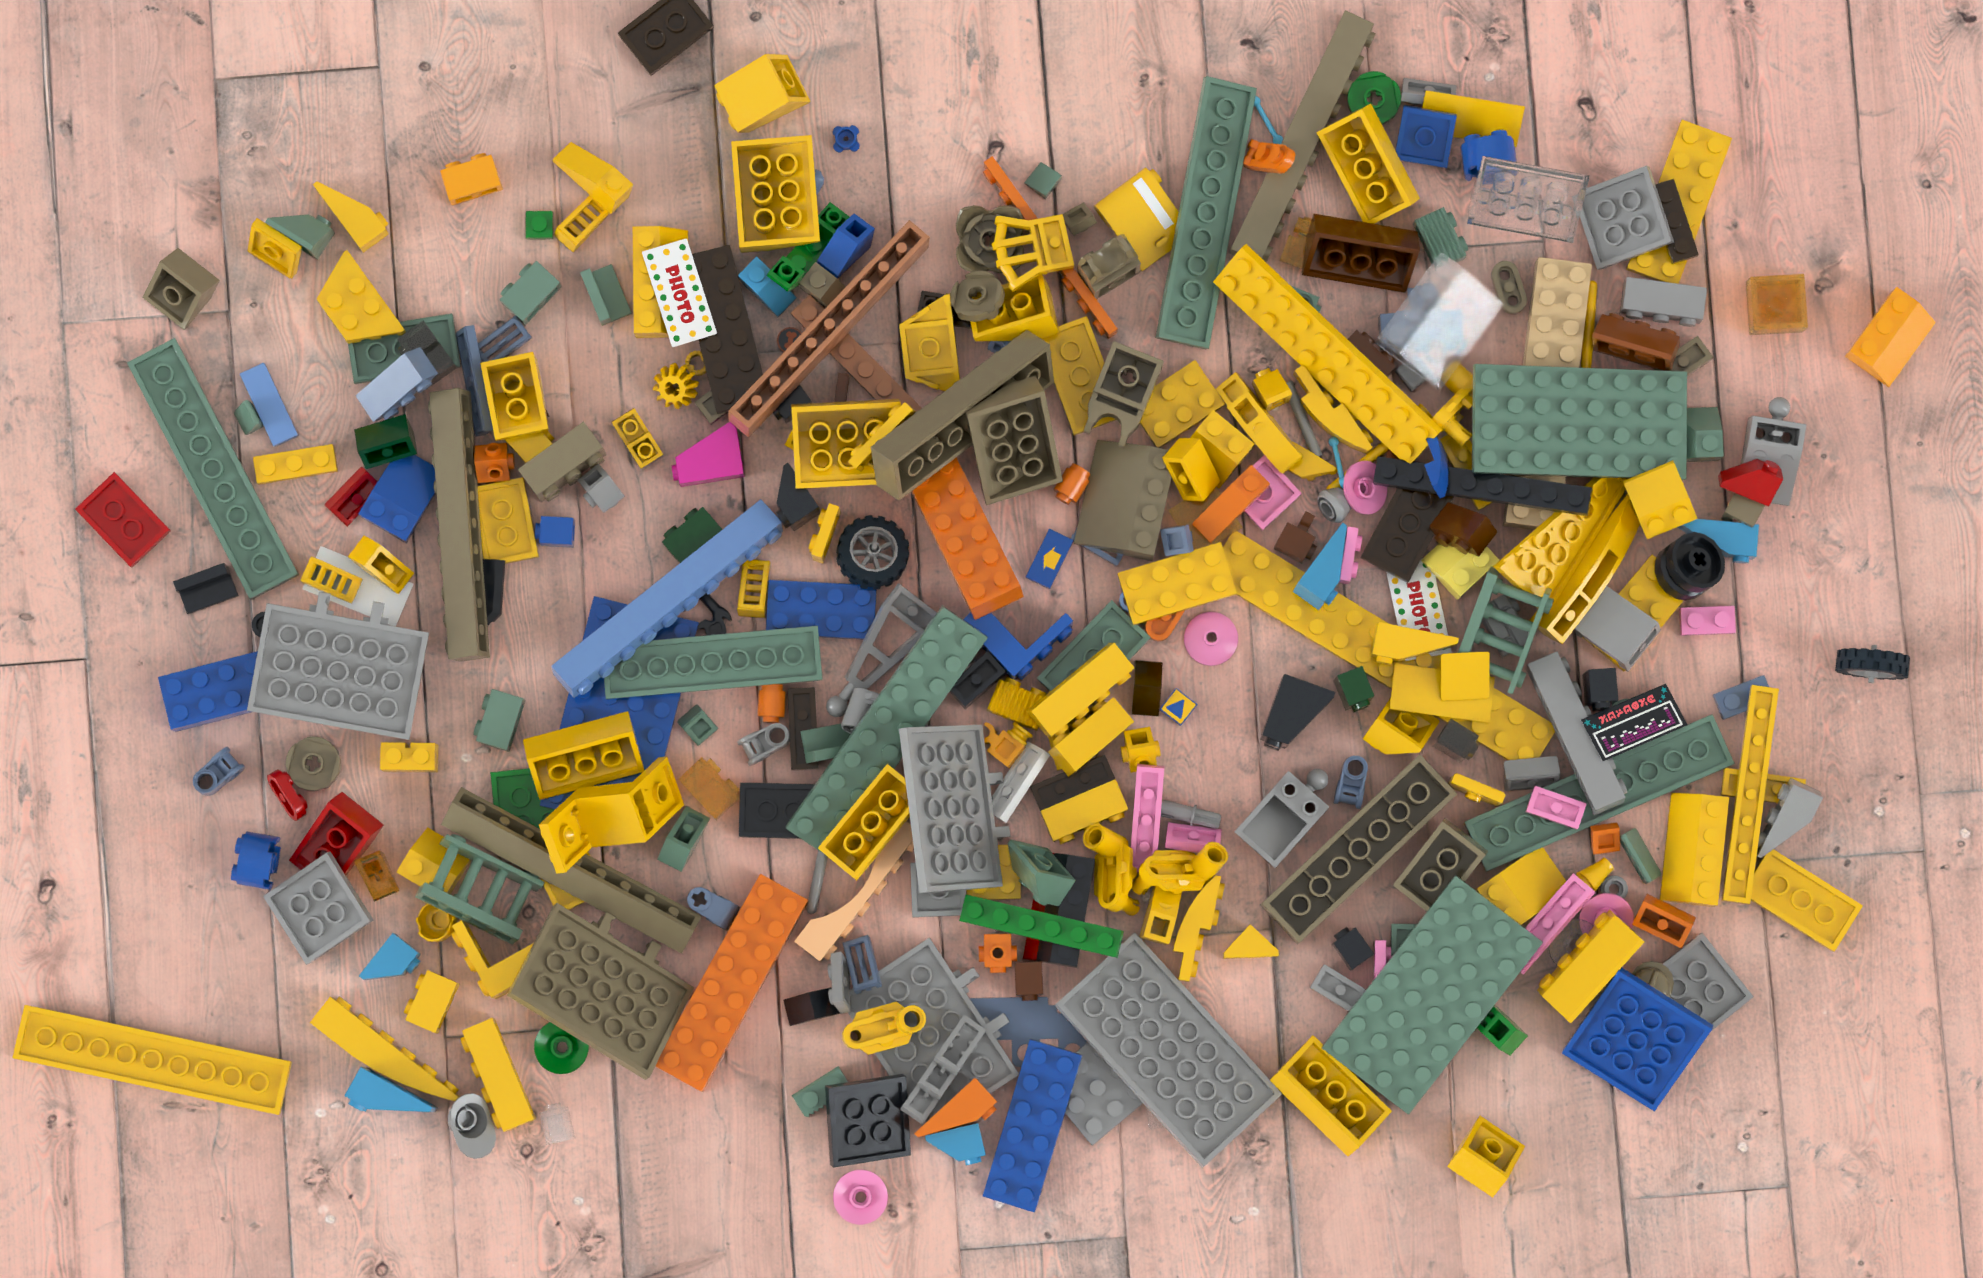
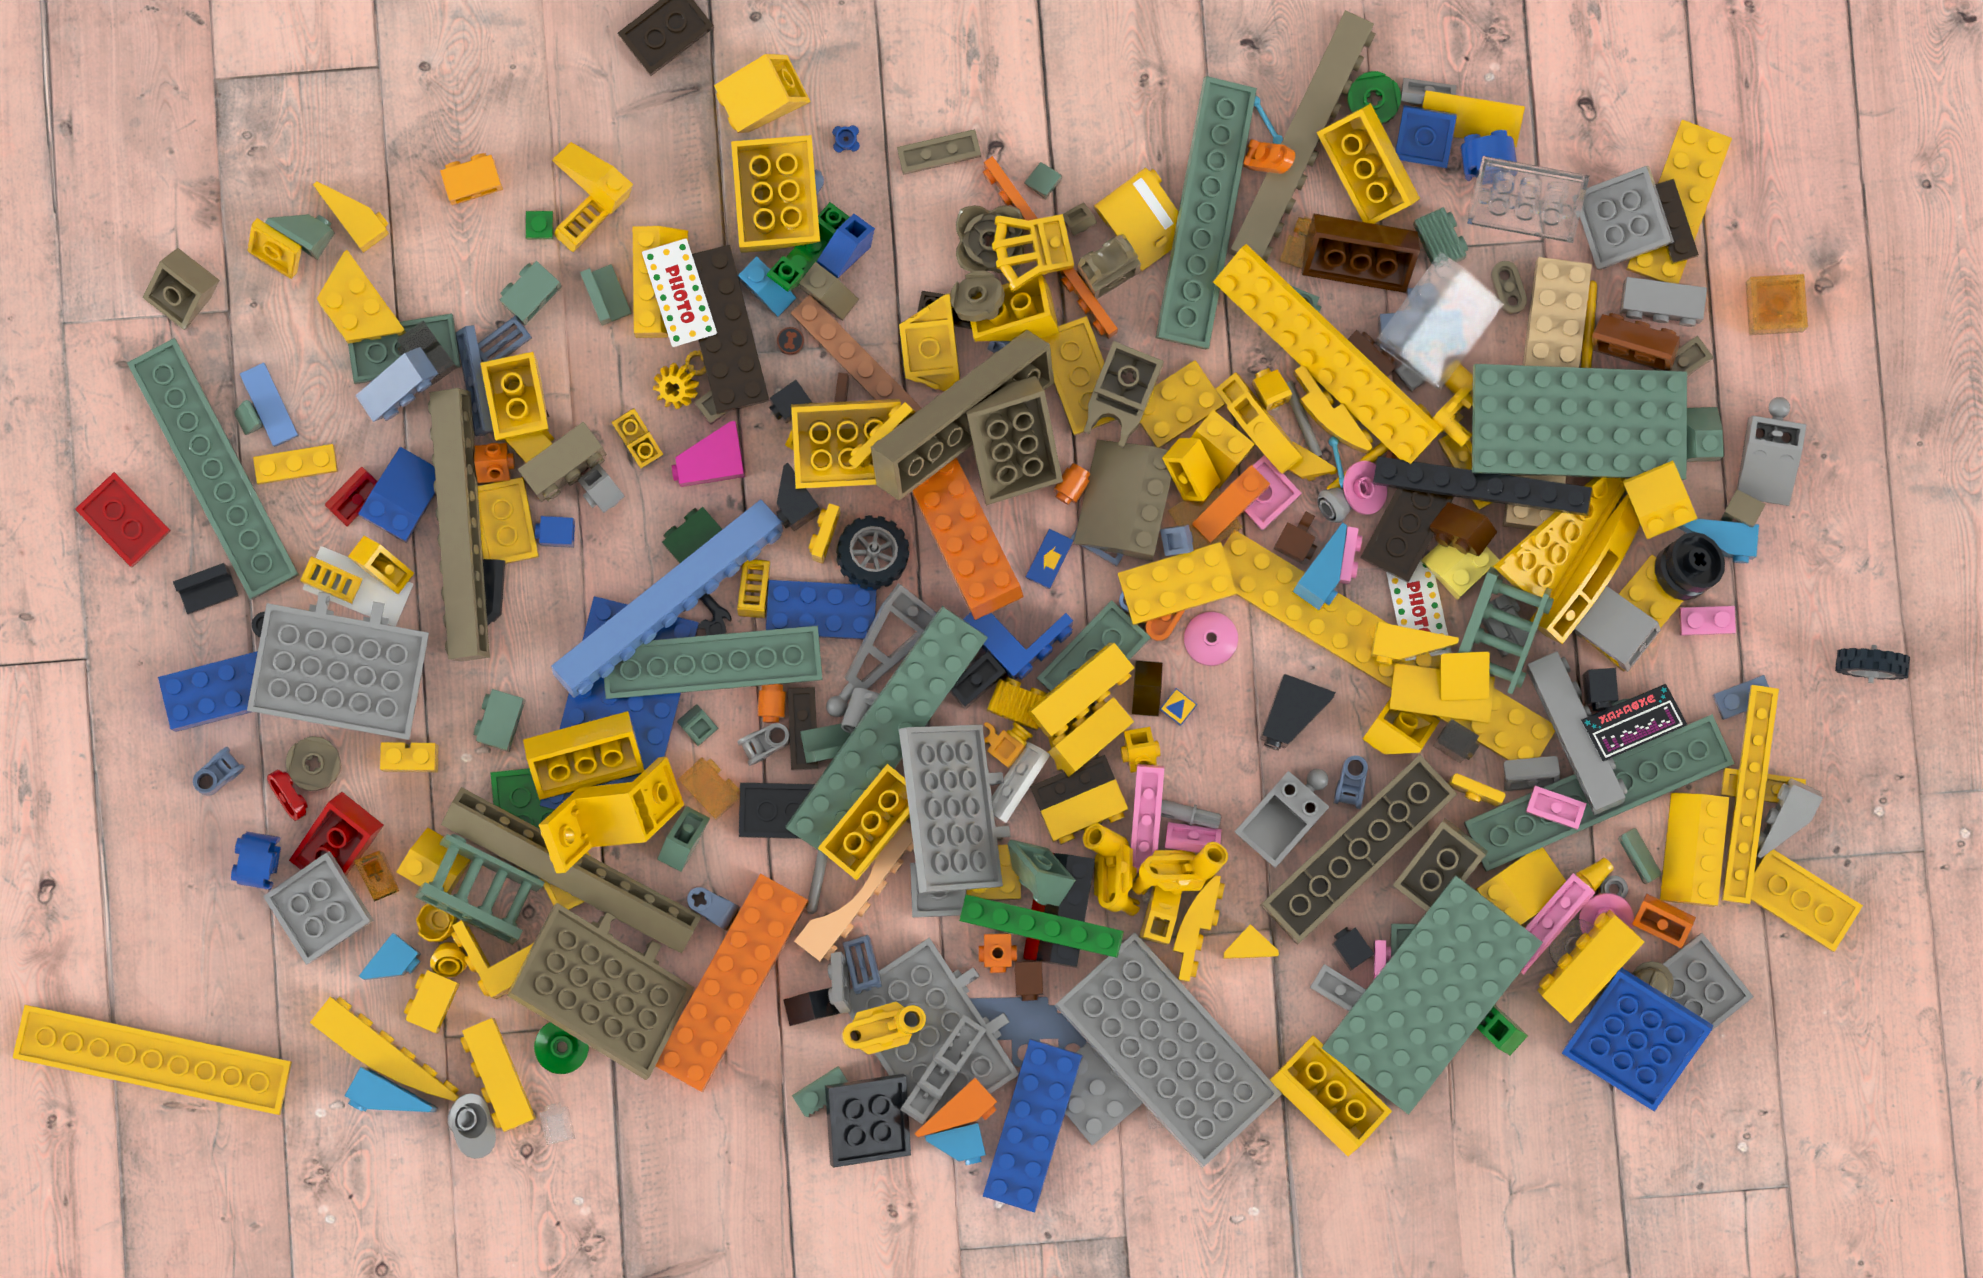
dark green brick [354,414,417,470] -> none
nougat brick [728,220,930,438] -> none
bright pink dish [833,1170,888,1225] -> none
dark green brick [1333,666,1374,713] -> none
blue slope [1424,436,1449,498] -> none
yellow slope [1447,1116,1525,1198] -> none
orange plate [1590,822,1620,855] -> none
red slope [1718,459,1783,507] -> none
light orange slope [1845,287,1936,388] -> none
none -> yellow cone [430,942,467,977]
none -> dark tan plate [897,129,981,175]

